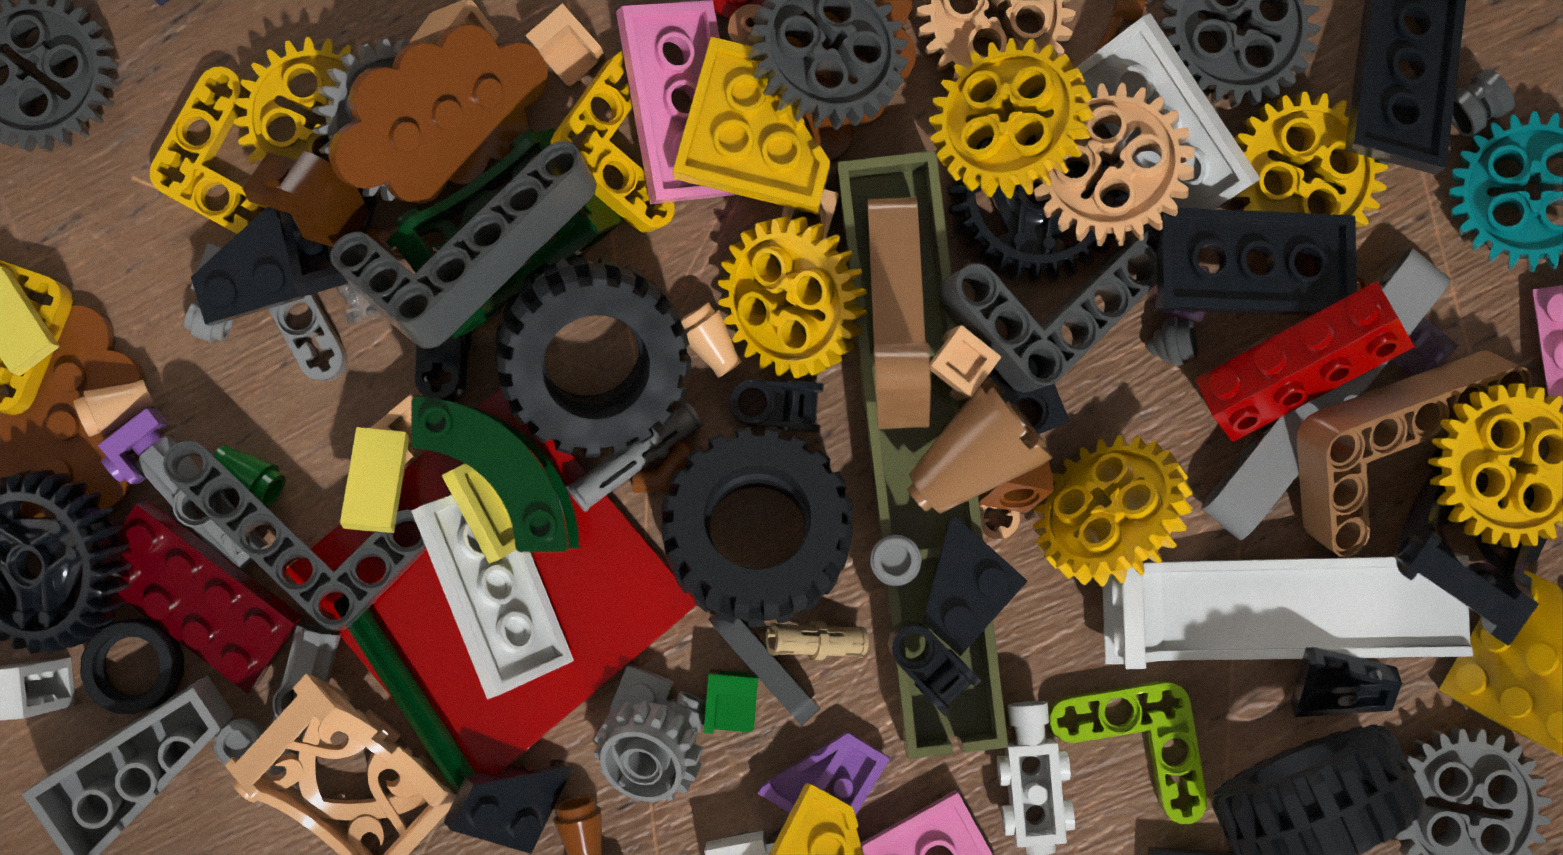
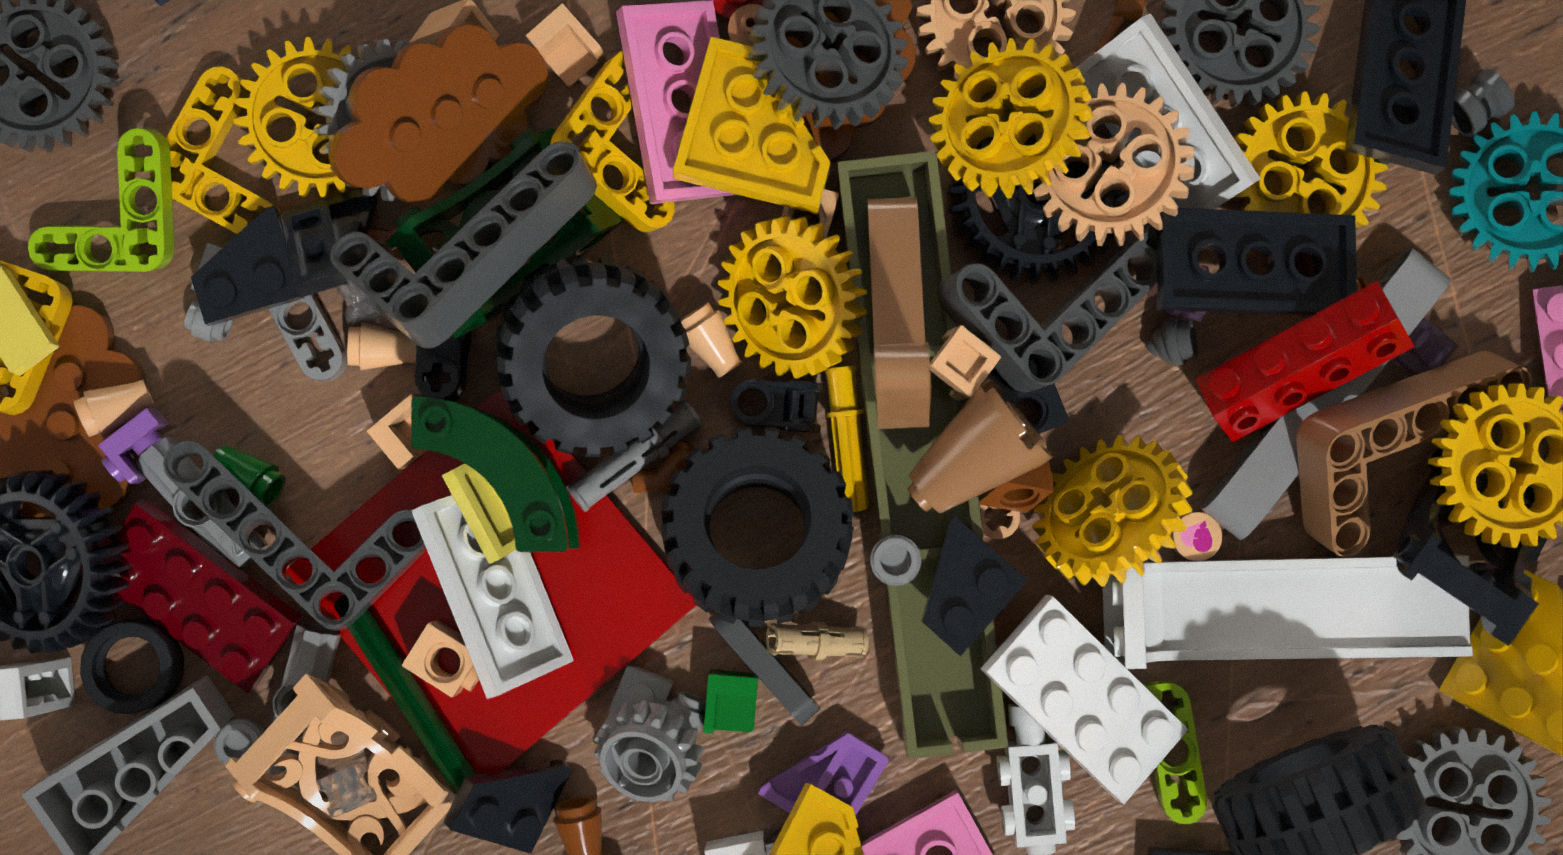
reddish brown brick [242,151,369,247] -> none
light yellow tile [340,427,409,533] -> none
black piece [887,620,981,716] -> none
black wing [1290,647,1402,717] -> none
none -> lime beam [28,128,175,272]
none -> clear wheel [315,760,378,818]
none -> light nougat cone [347,322,417,371]
none -> light nougat brick [401,619,479,698]
none -> yellow axle [825,365,869,512]
none -> white plate [981,594,1188,804]
none -> light nougat tile [1170,512,1222,561]

